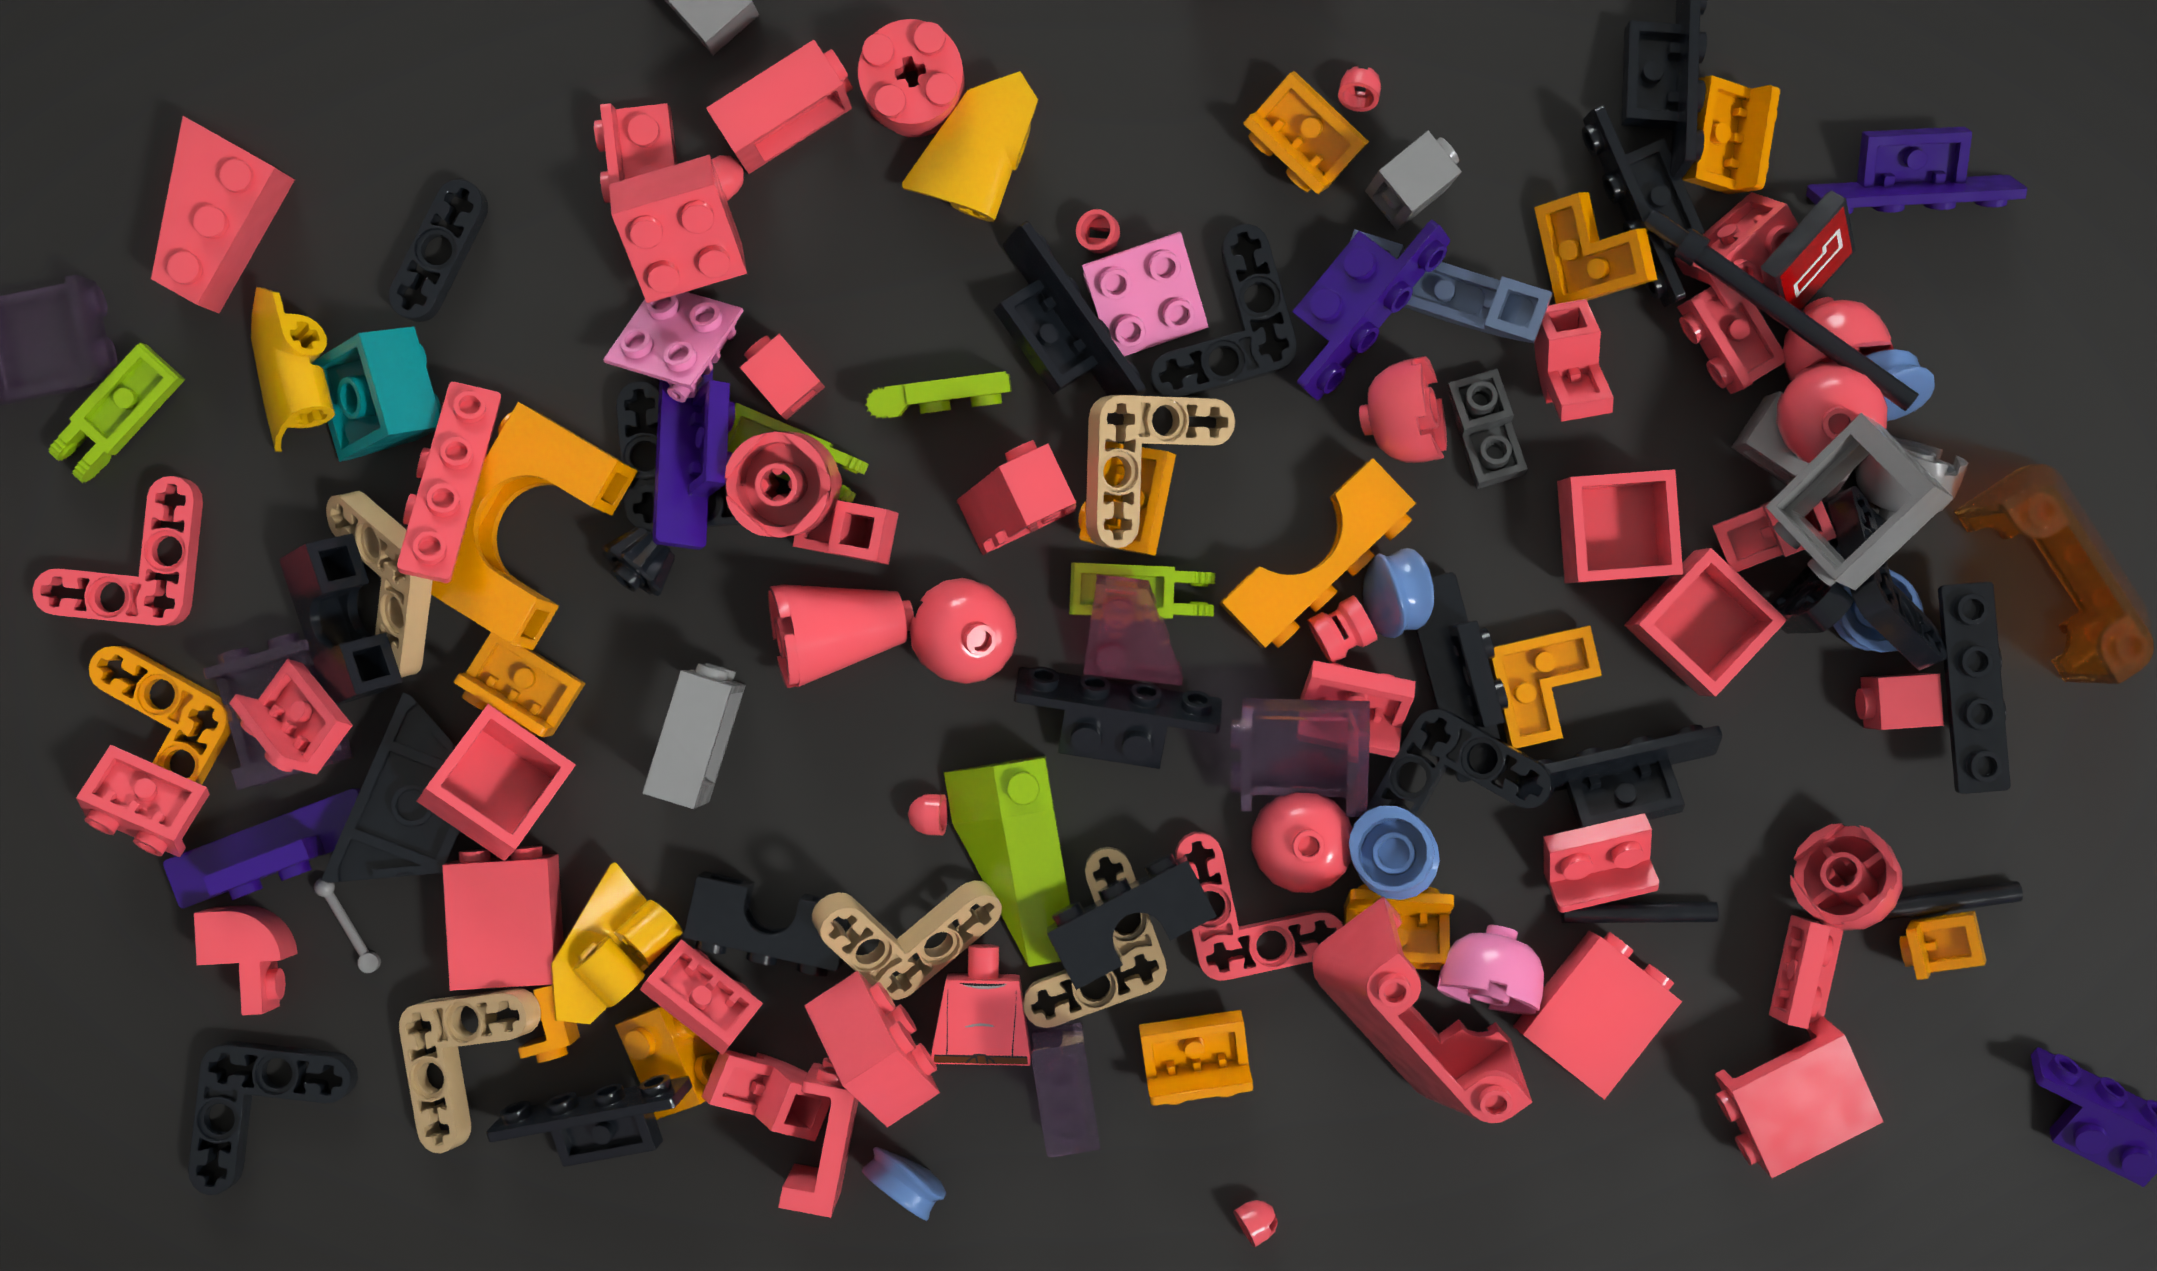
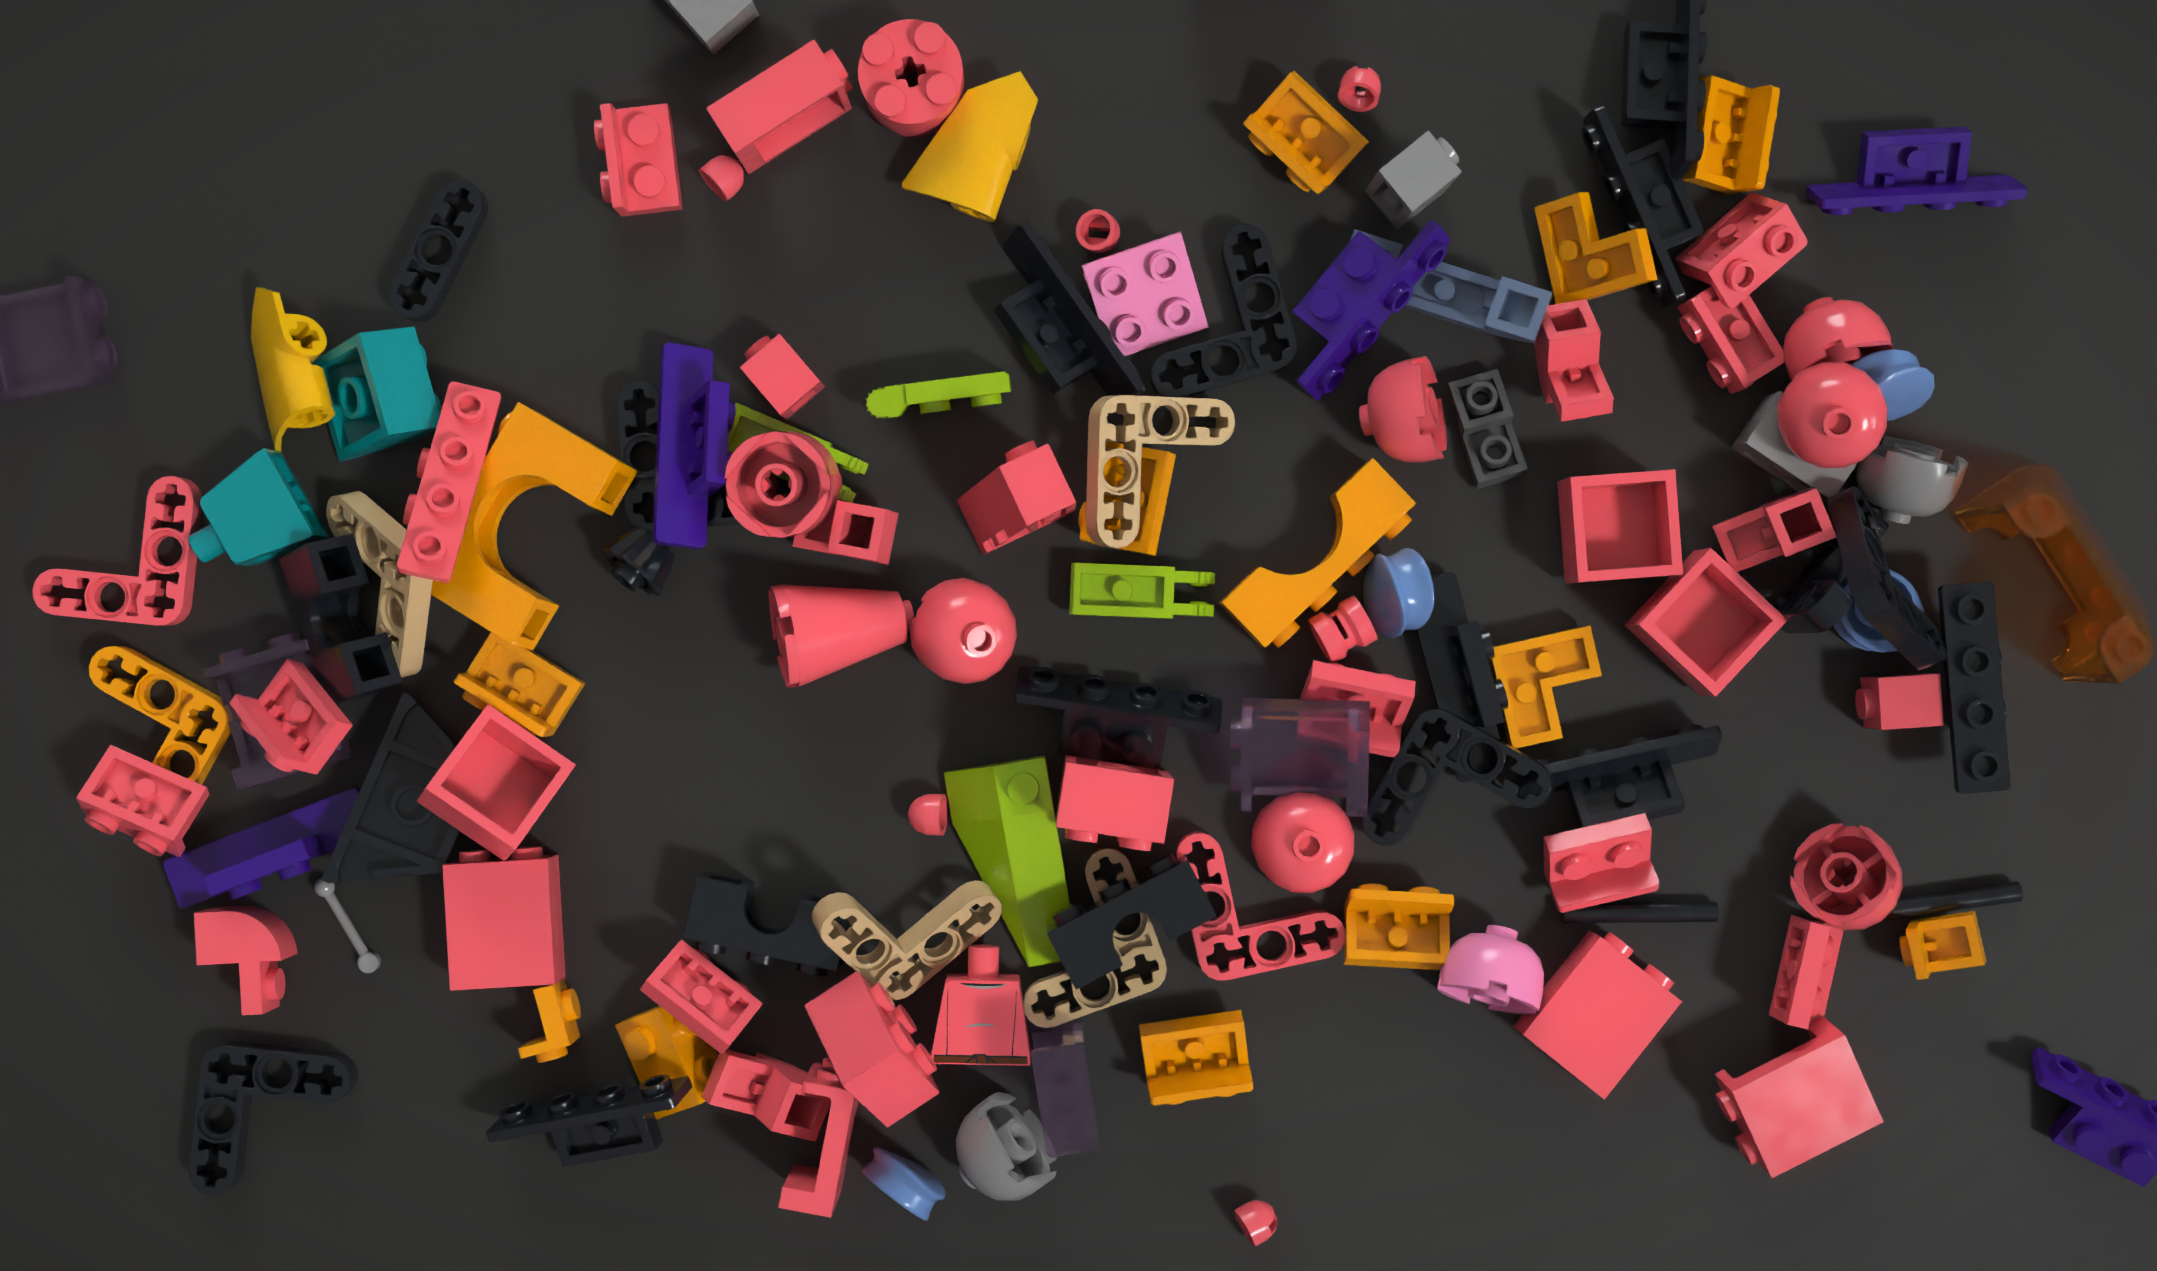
lime hinge [49,343,185,483] -> none
coral wedge [151,116,295,313] -> none
tan beam [399,988,541,1154] -> none
yellow panel [551,862,683,1024] -> none
bright pink hinge [603,292,743,403] -> none
coral piece [609,154,747,303] -> none
light grey window [643,663,746,809] -> none
clear pink wing [1083,574,1183,686] -> none
coral windscreen [1312,896,1532,1123] -> none
medium blue piece [1349,806,1440,900] -> none
black bar [1642,208,1919,411] -> none
tile [1761,190,1856,311] -> none
light grey window [1765,413,1954,590] -> none
none -> teal torso [188,448,329,566]
none -> light grey cylinder [956,1092,1057,1201]
none -> coral brick [1056,755,1174,851]

